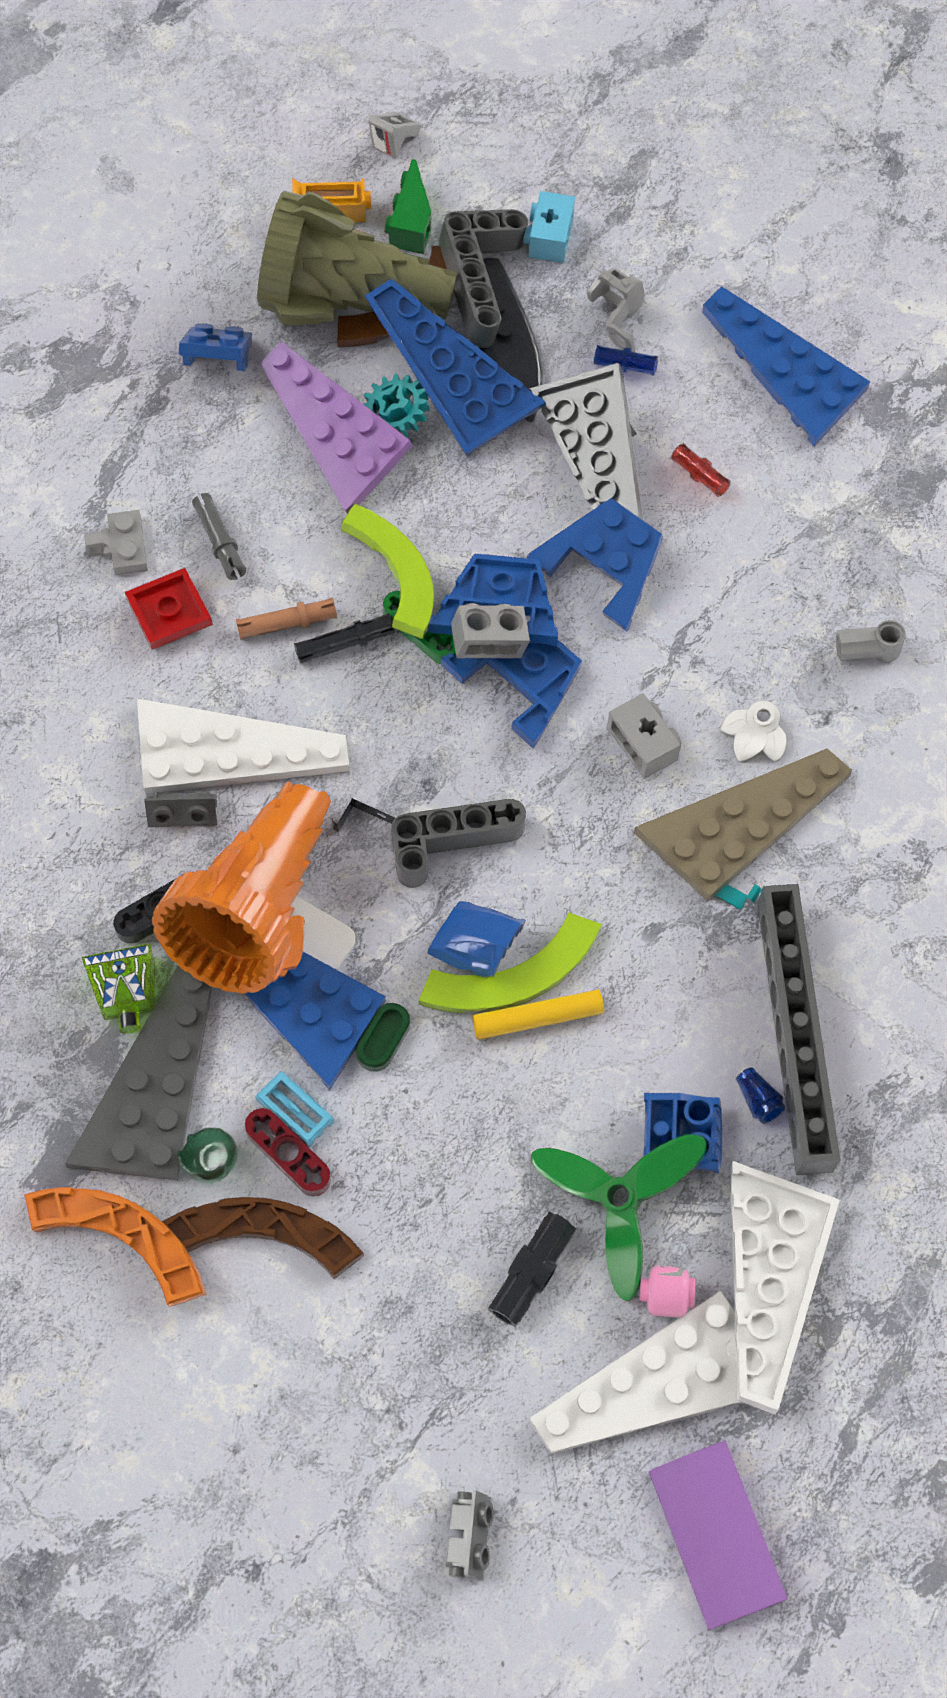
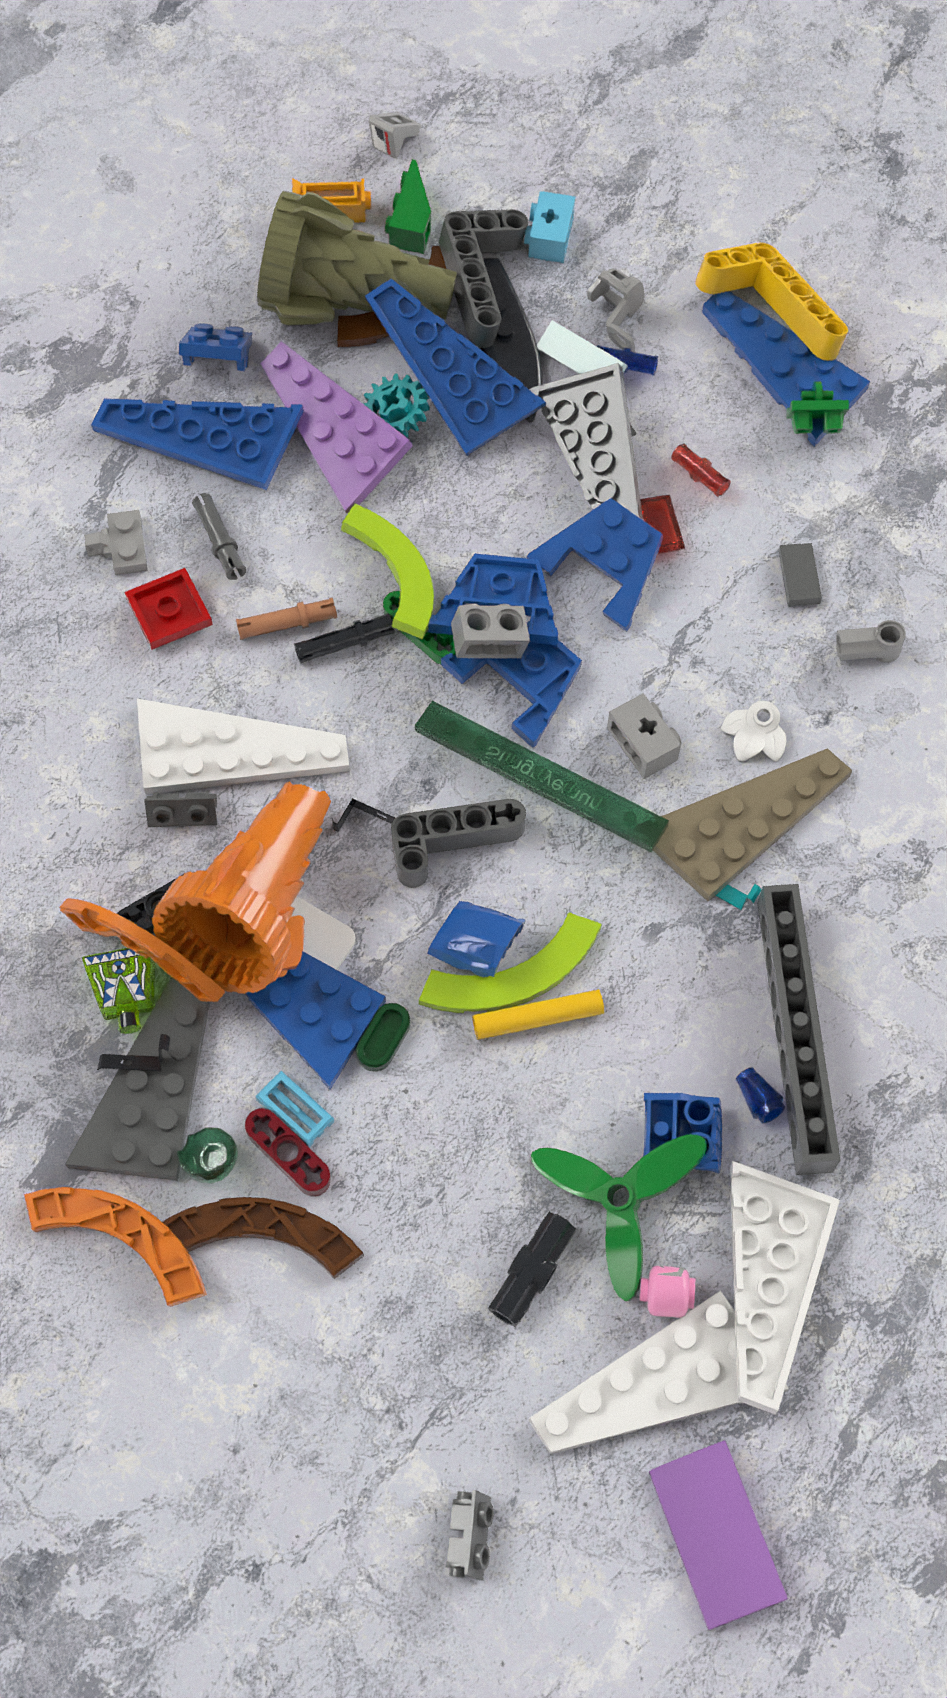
none -> orange tile [59,898,225,1002]
none -> blue wing [91,399,304,490]
none -> black piece [97,1034,170,1071]
none -> clear green tile [414,700,669,853]
none -> light aqua tile [537,320,627,374]
none -> clear red tile [640,494,685,554]
none -> yellow beam [695,242,848,361]
none -> dark grey tile [778,543,822,606]
none -> green hips [786,381,849,434]

